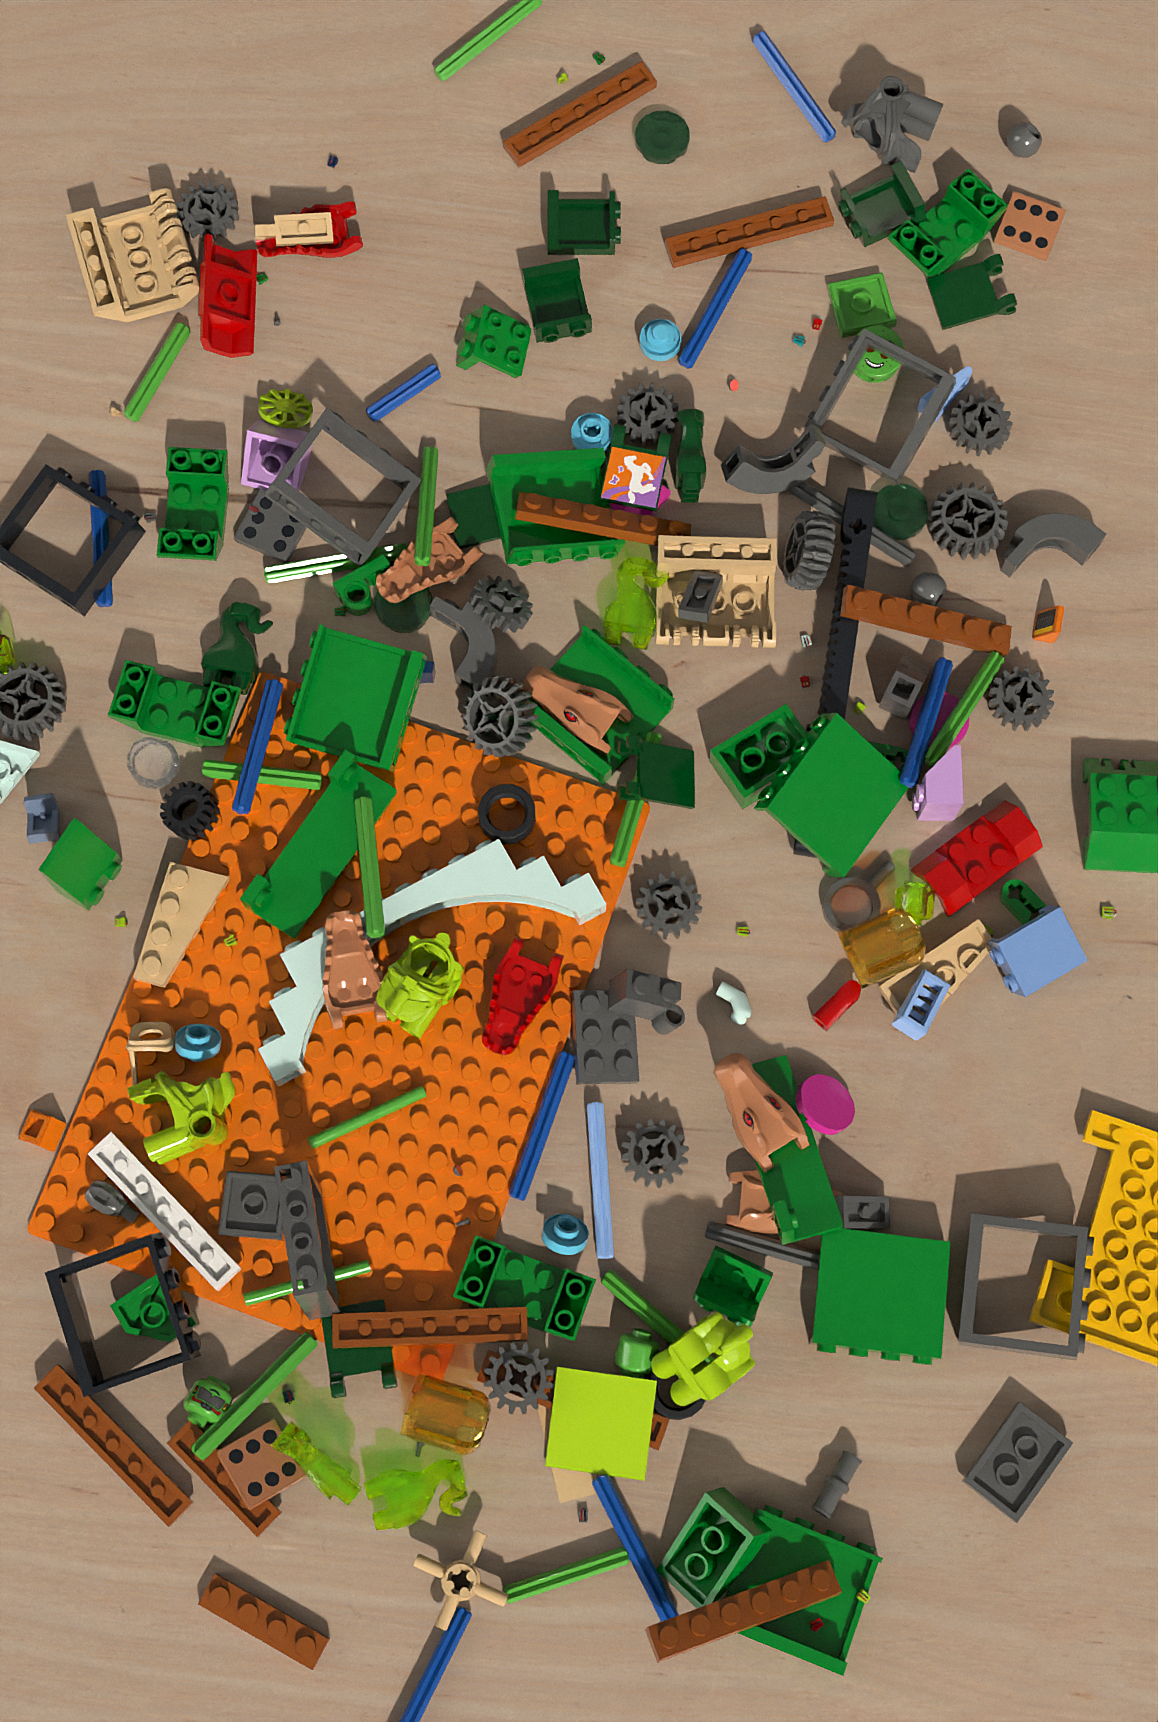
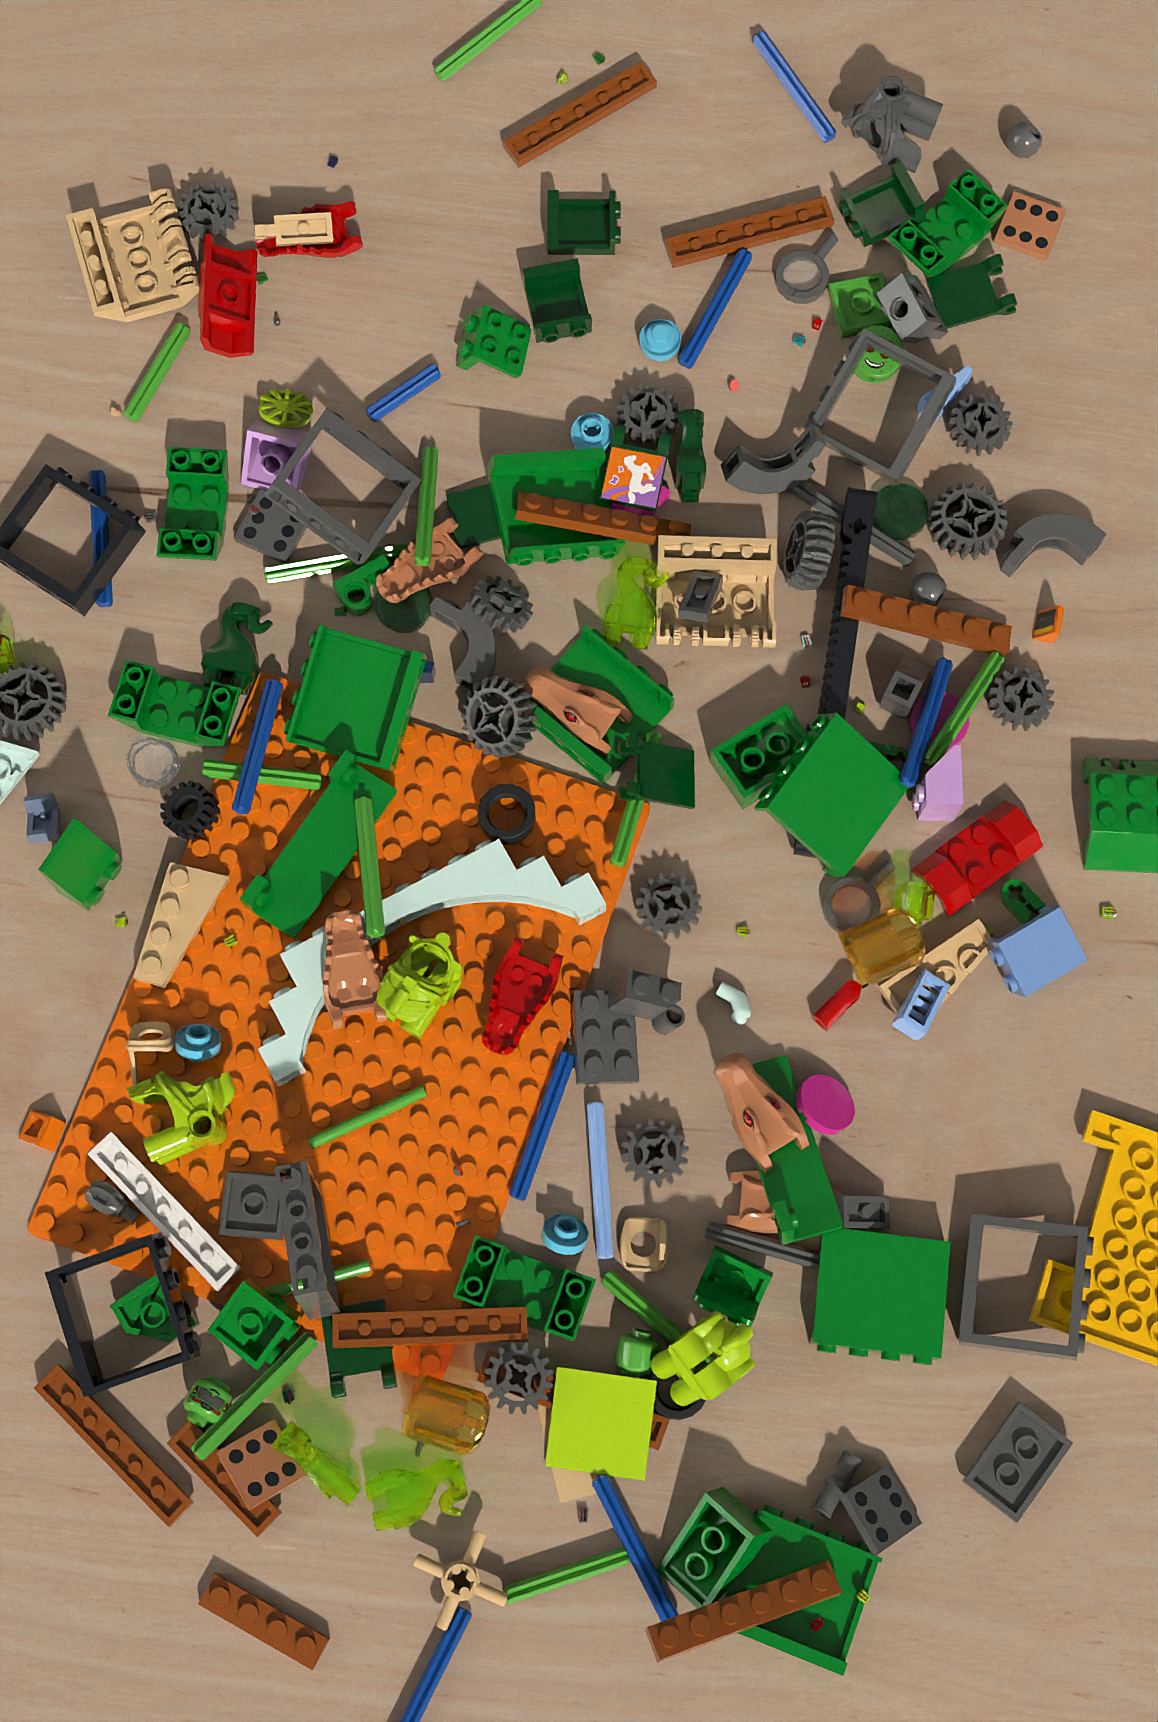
clear green tile [635,111,690,164] -> none
none -> green plate [208,1278,301,1370]
none -> tan piece [619,1217,668,1272]
none -> dark grey piece [775,233,838,304]
none -> dark grey tile [839,1465,922,1556]
none -> dark grey brick [877,273,948,344]

